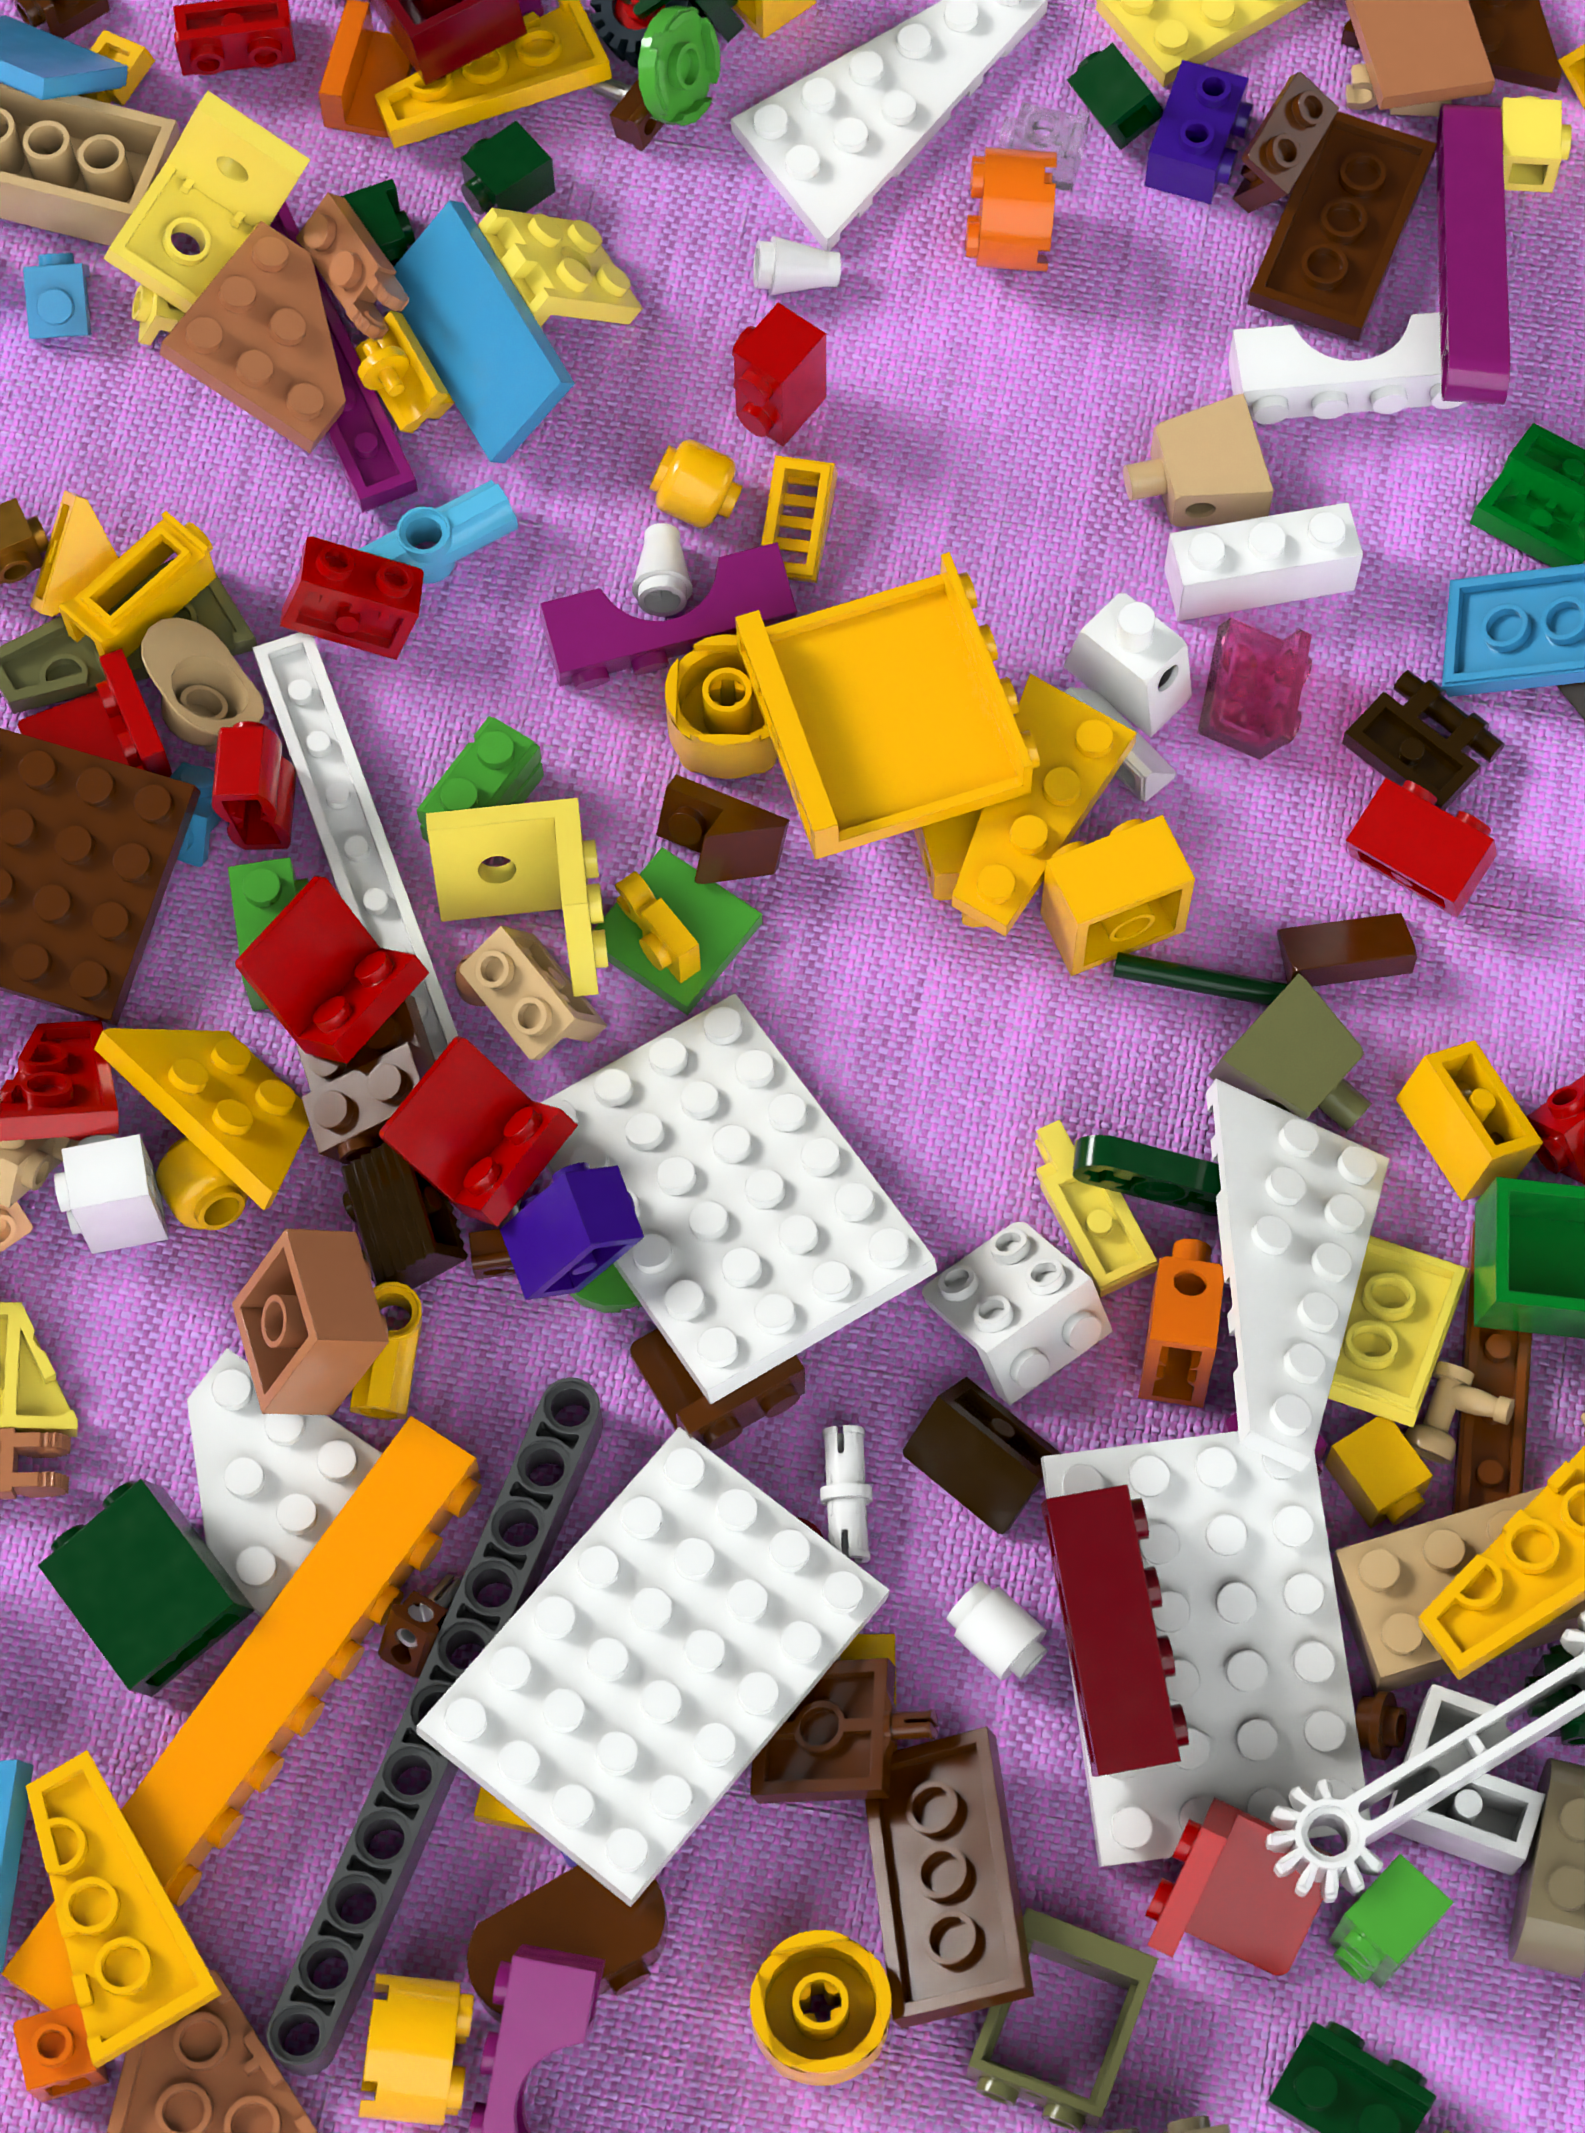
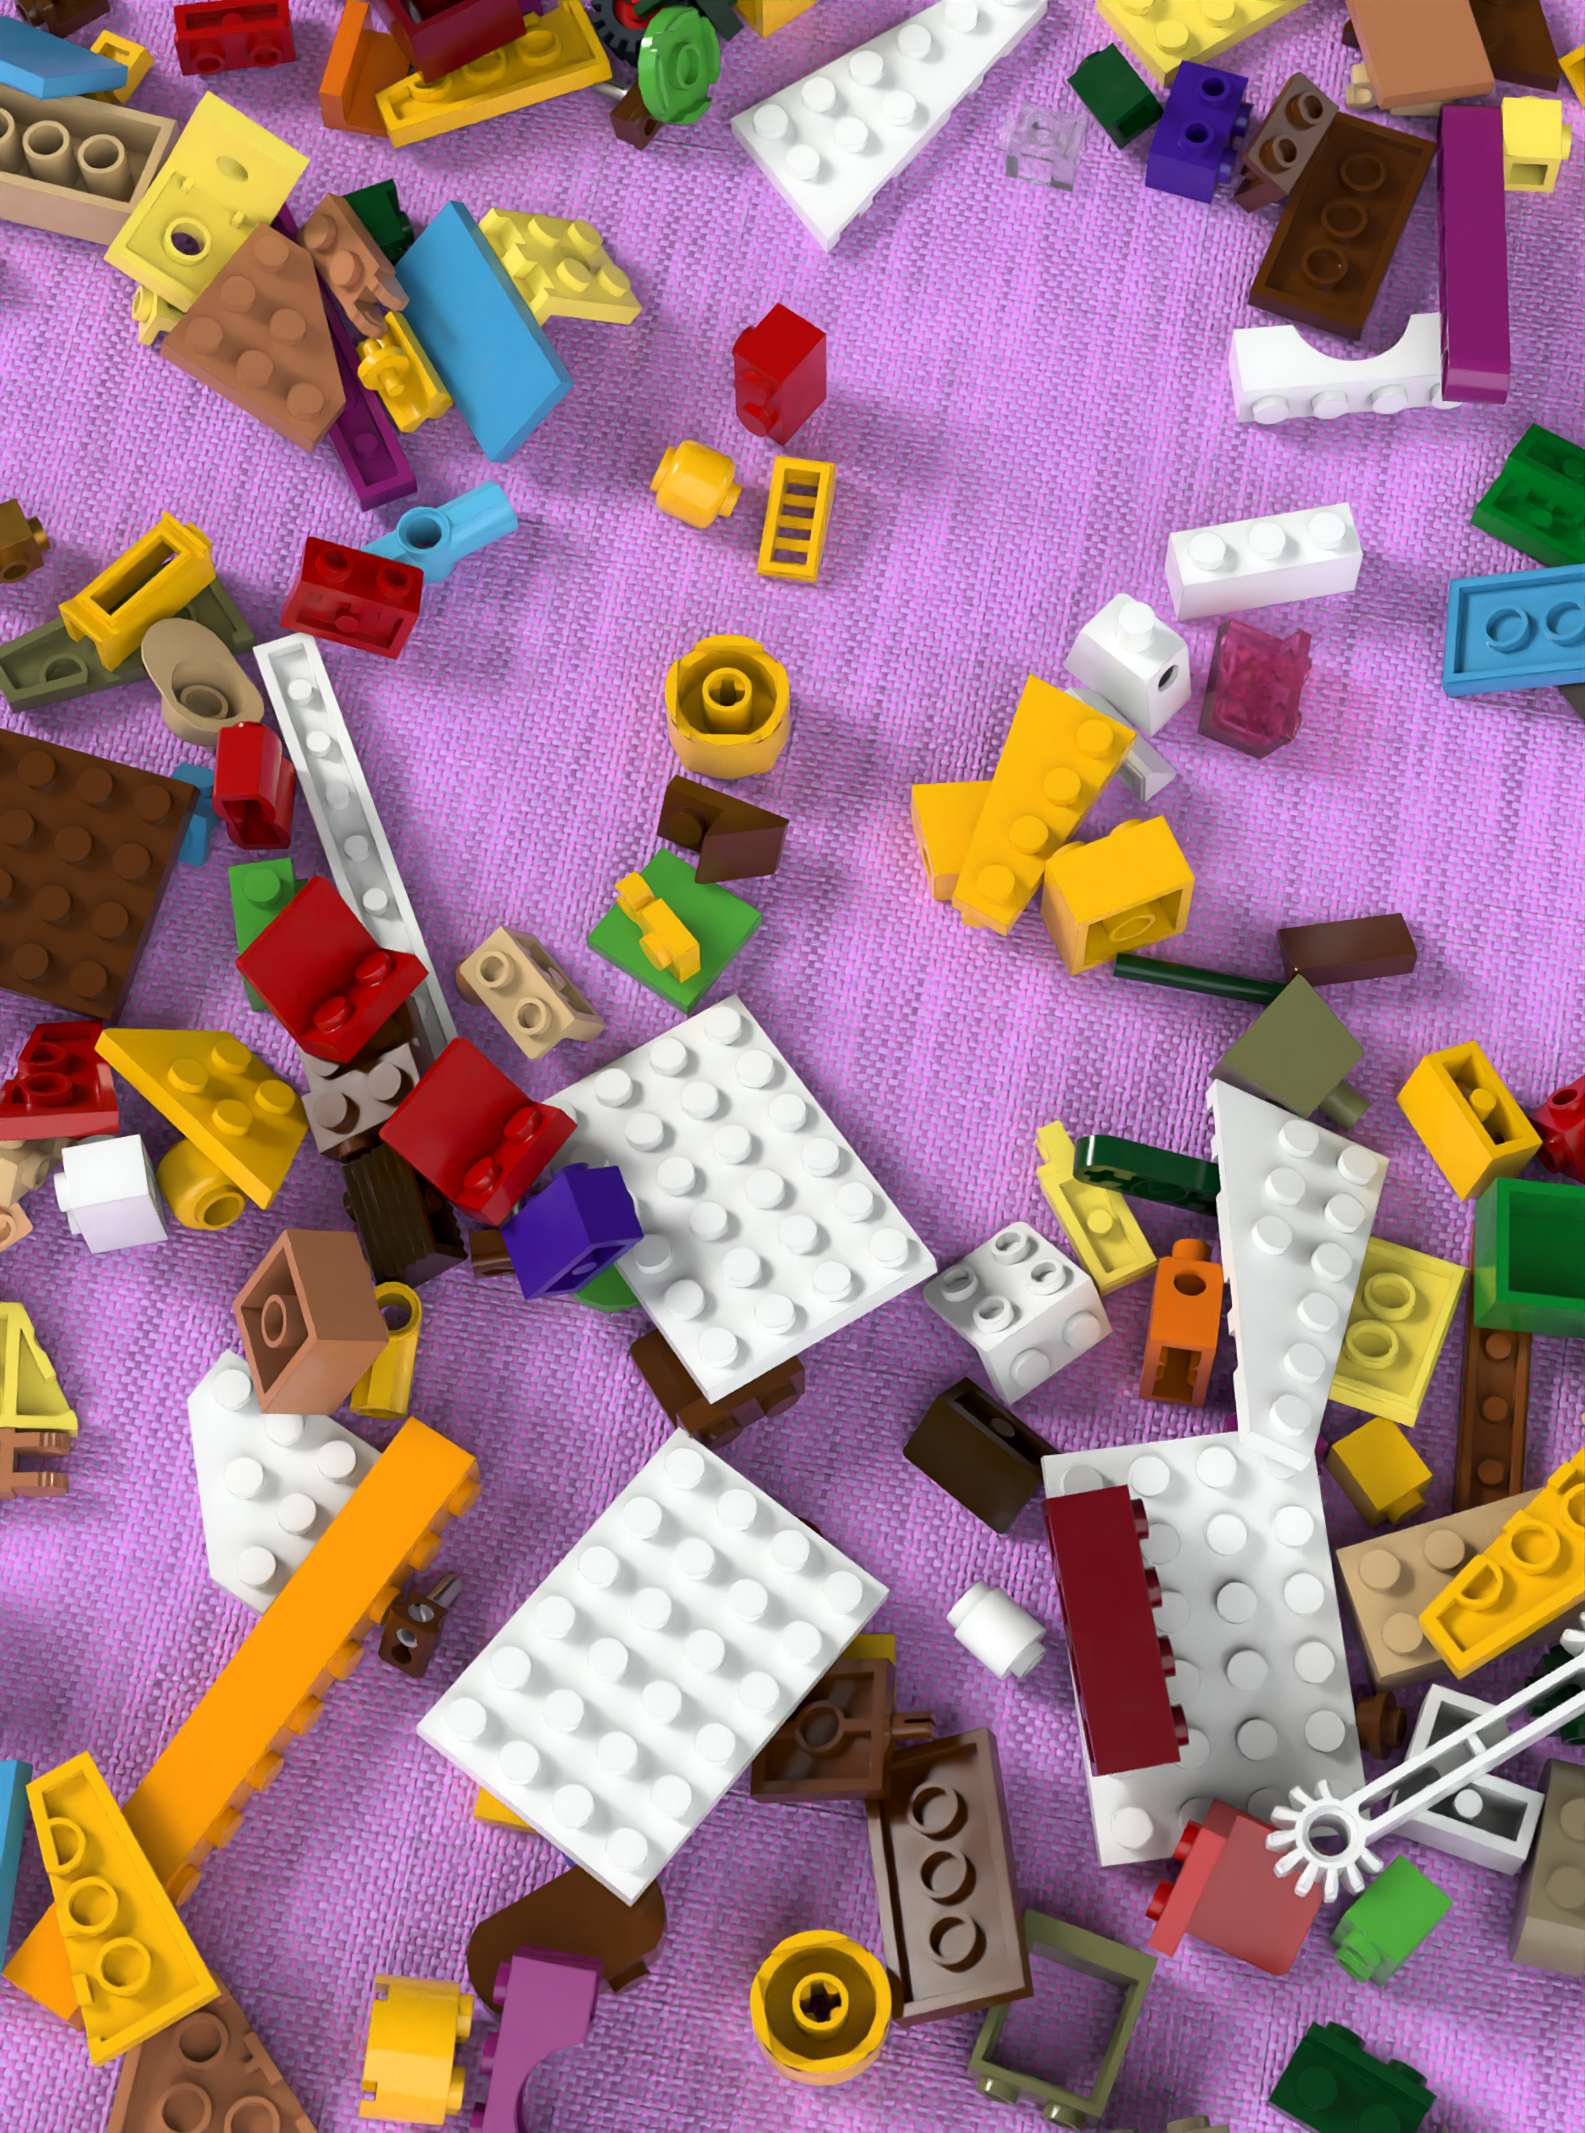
orange bracket [13,2003,110,2103] -> none
red bracket [18,648,173,777] -> none
dark azure bracket [23,253,92,339] -> none
yellow slope [30,490,118,617] -> none
dark green brick [38,1479,255,1697] -> none
dark grey beam [266,1377,603,2077] -> none
bright green brick [417,716,544,844] -> none
light yellow bracket [426,798,609,997] -> none
dark green brick [461,121,555,215] -> none
magenta arch [540,542,797,690] -> none
white cone [632,523,693,616] -> none
yellow panel [735,552,1040,860] -> none
white cone [753,236,841,295] -> none
white pin [820,1425,873,1564] -> none
orange brick [965,147,1057,272] -> none
tan torso [1123,393,1274,527] -> none
dark brown plate [1342,670,1505,811] -> none
red brick [1346,778,1497,918] -> none
tan piece [1404,1361,1515,1465] -> none

